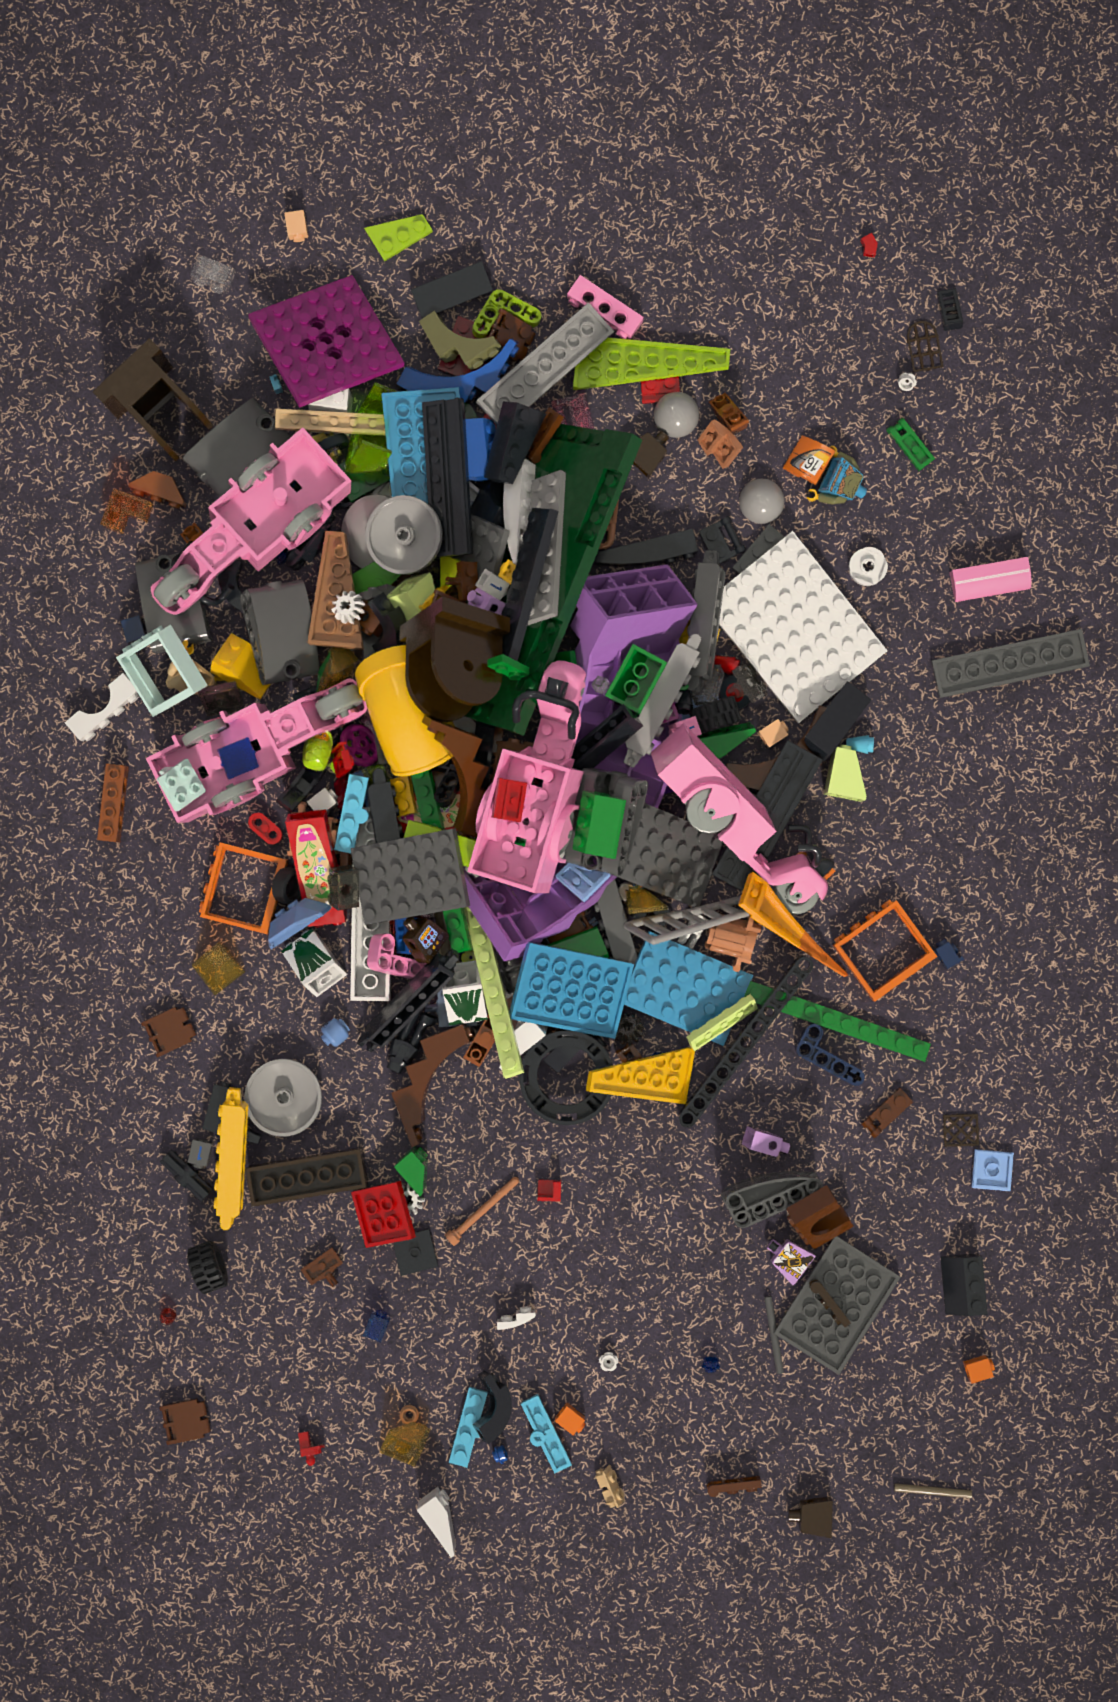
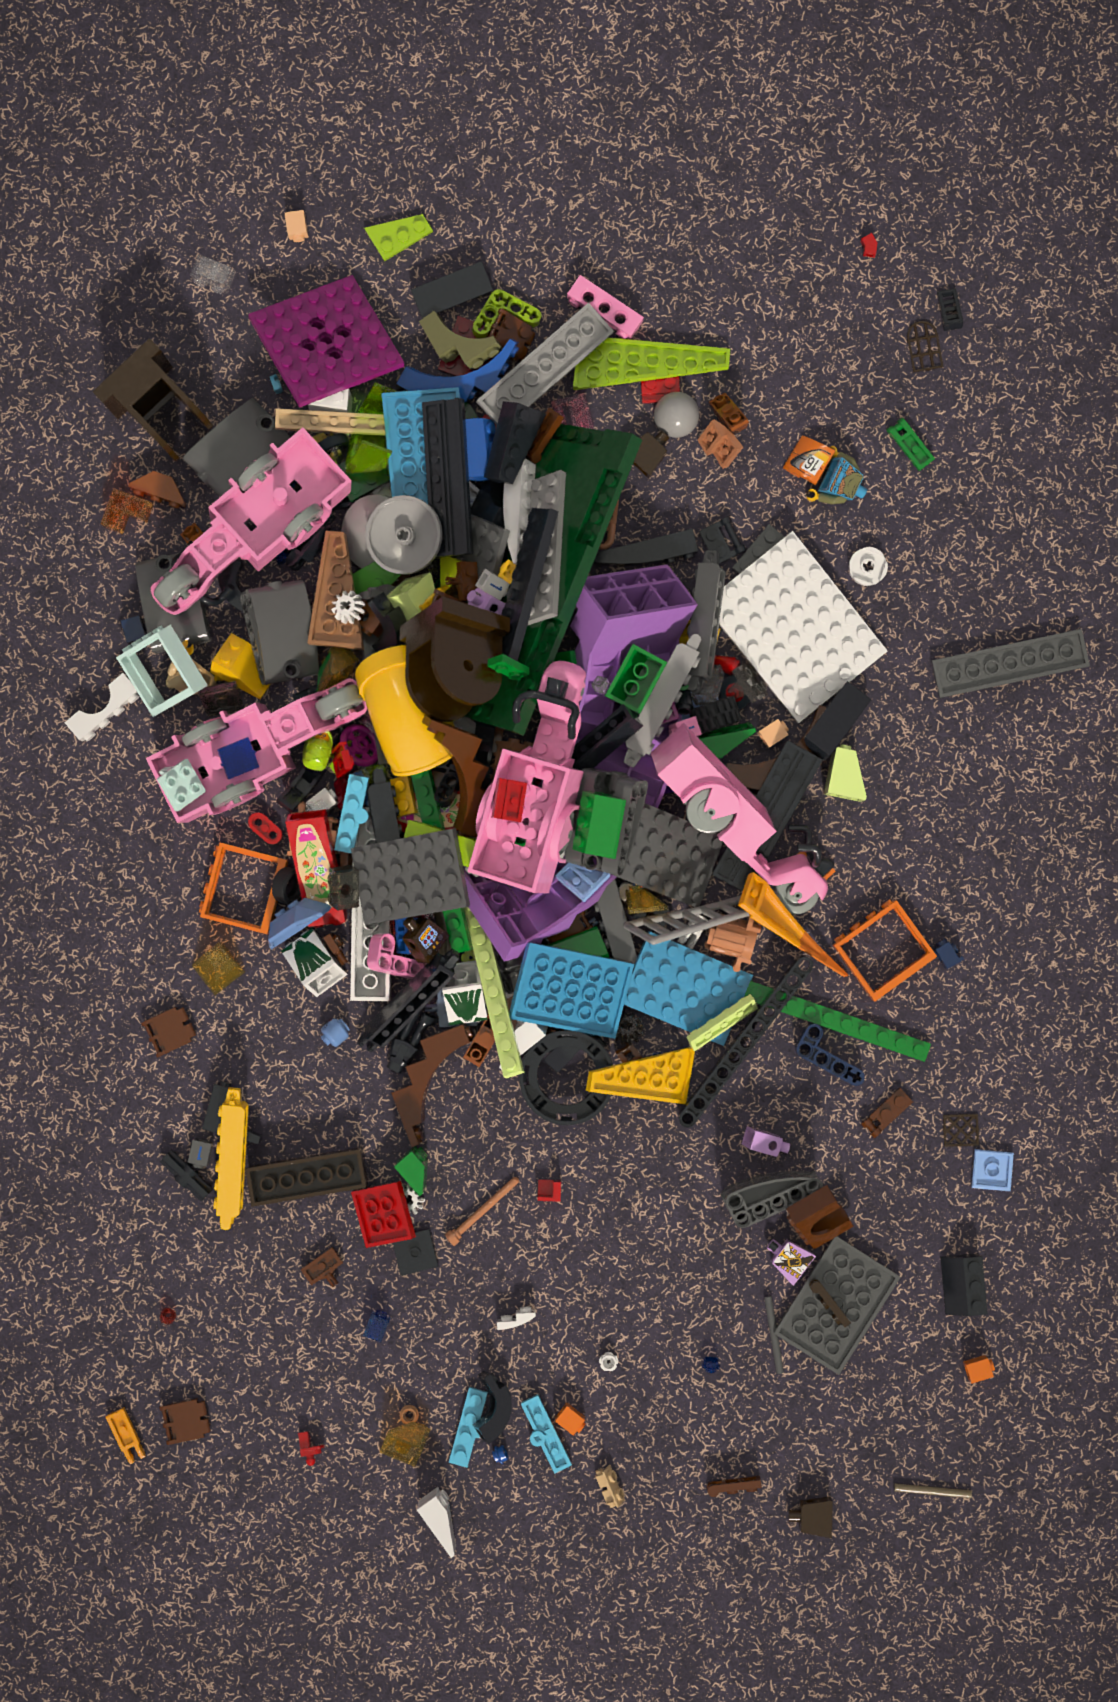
dark orange brick [97,764,129,843] -> none
black tyre [187,1240,228,1294] -> none
light grey dish [244,1059,322,1137] -> none
light grey piece [739,478,785,524] -> none
medium azure cone [846,735,874,754] -> none
white plate [898,373,917,391] -> none
bright pink brick [950,557,1031,602] -> none
none -> light orange hinge [106,1407,146,1464]
none -> clear piece [305,798,329,812]
none -> reddish brown plate [323,933,348,966]

